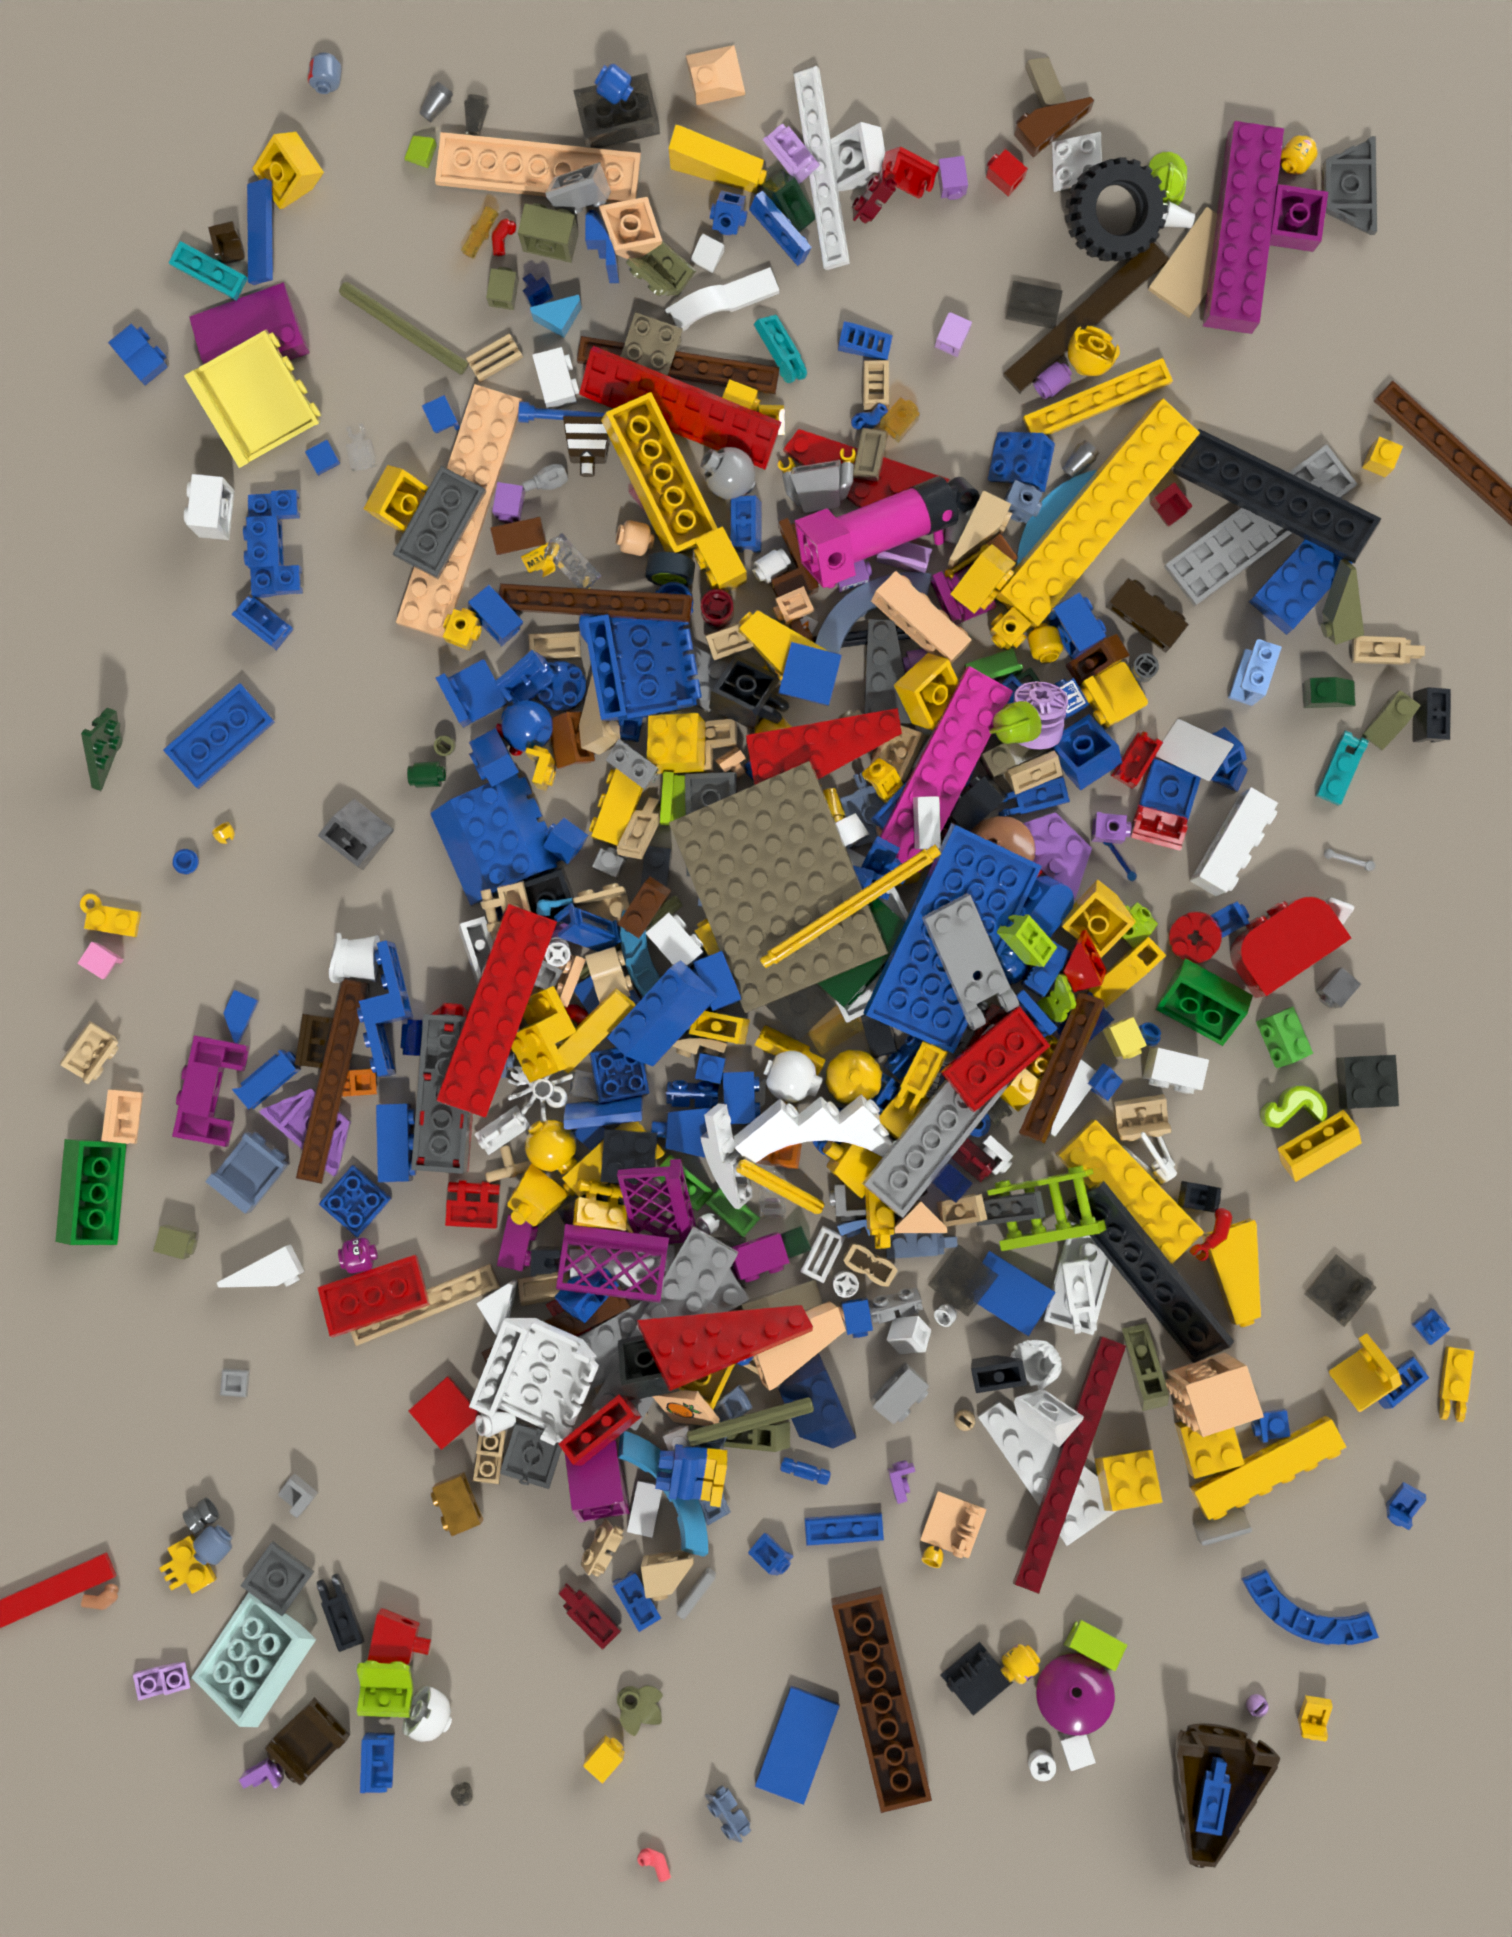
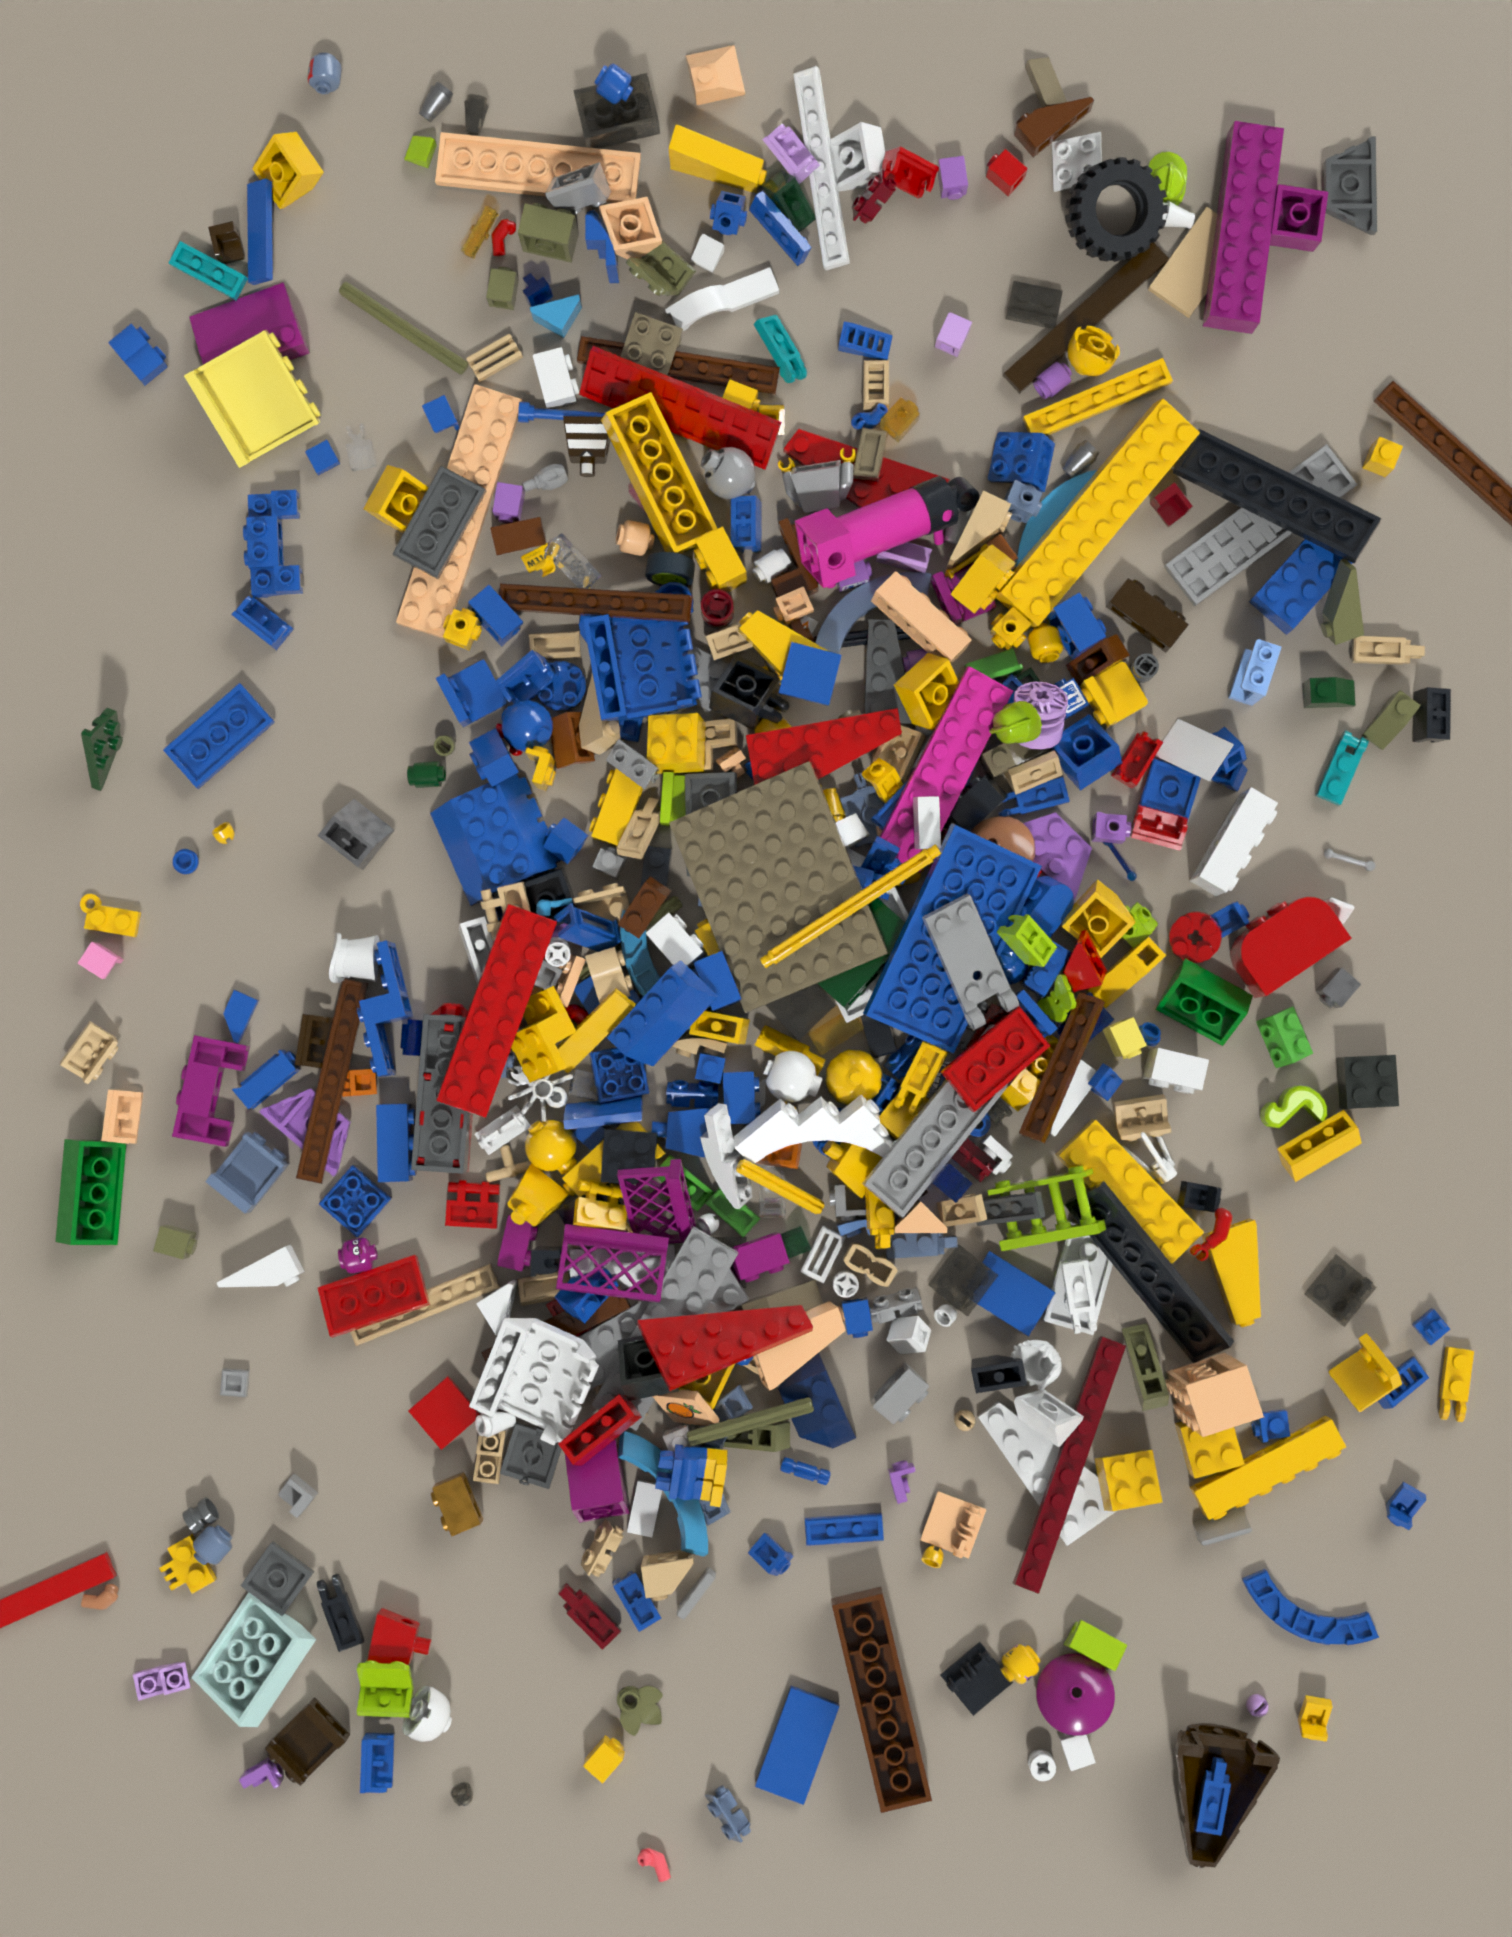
white brick [184,474,235,540] -> none
yellow head [1280,135,1318,175] -> none

